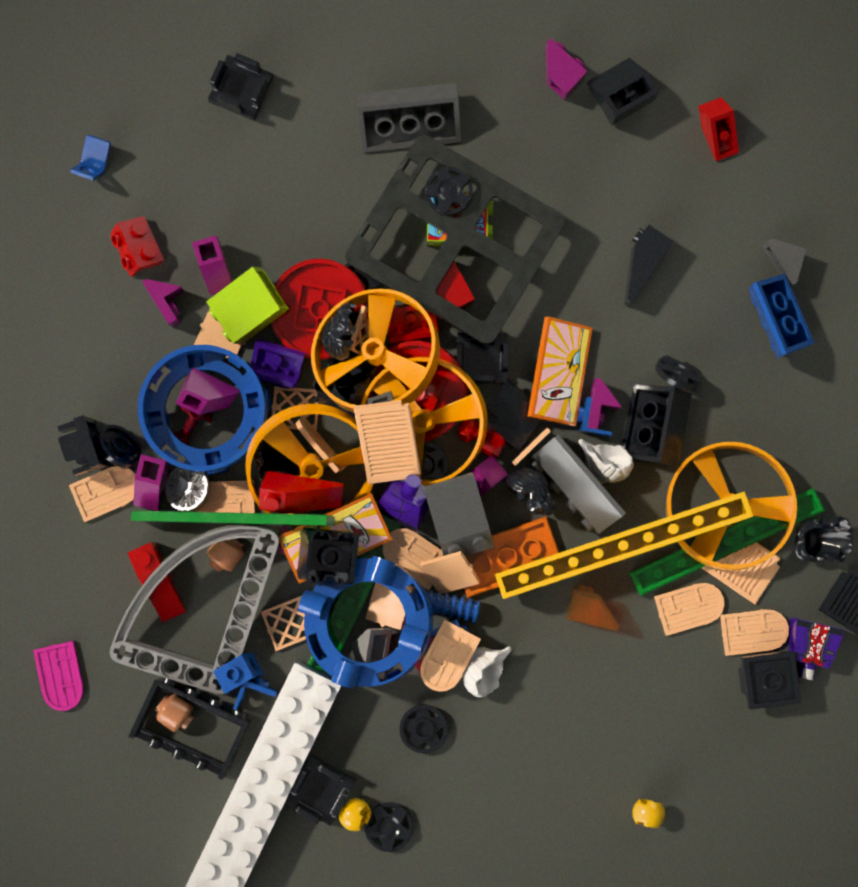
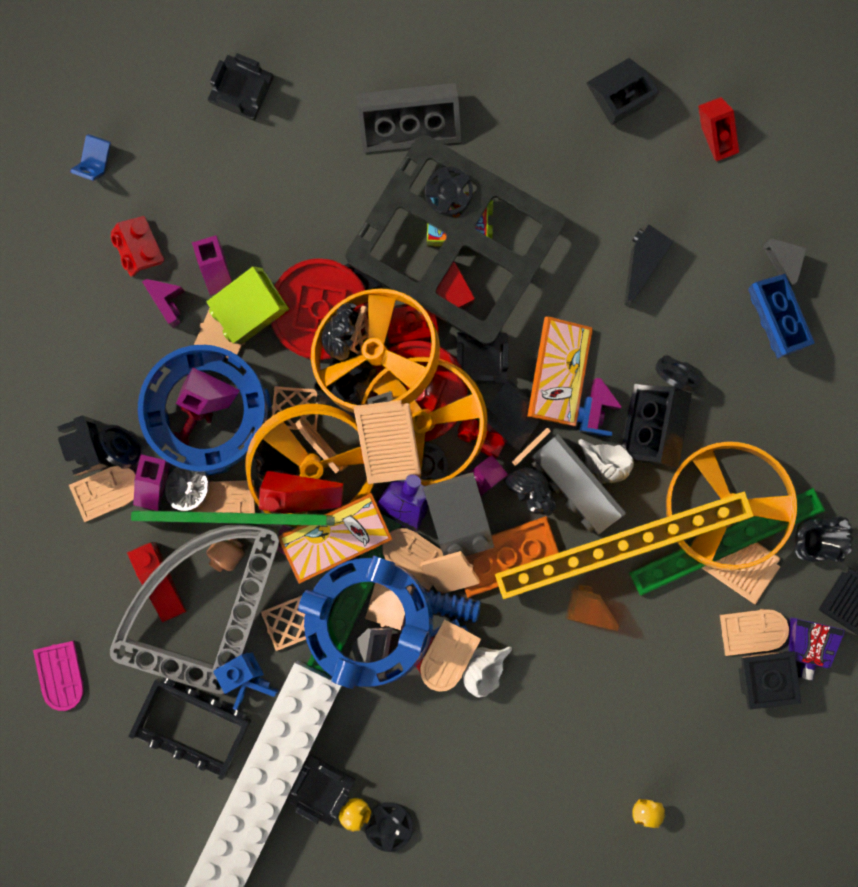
nougat head [155,693,195,732] -> none
dark purple bracket [250,339,306,389] -> none
black slope [296,528,359,585] -> none
black wheel [399,704,447,754] -> none
magenta slope [545,38,587,100] -> none
light nougat window [654,583,724,636] -> none

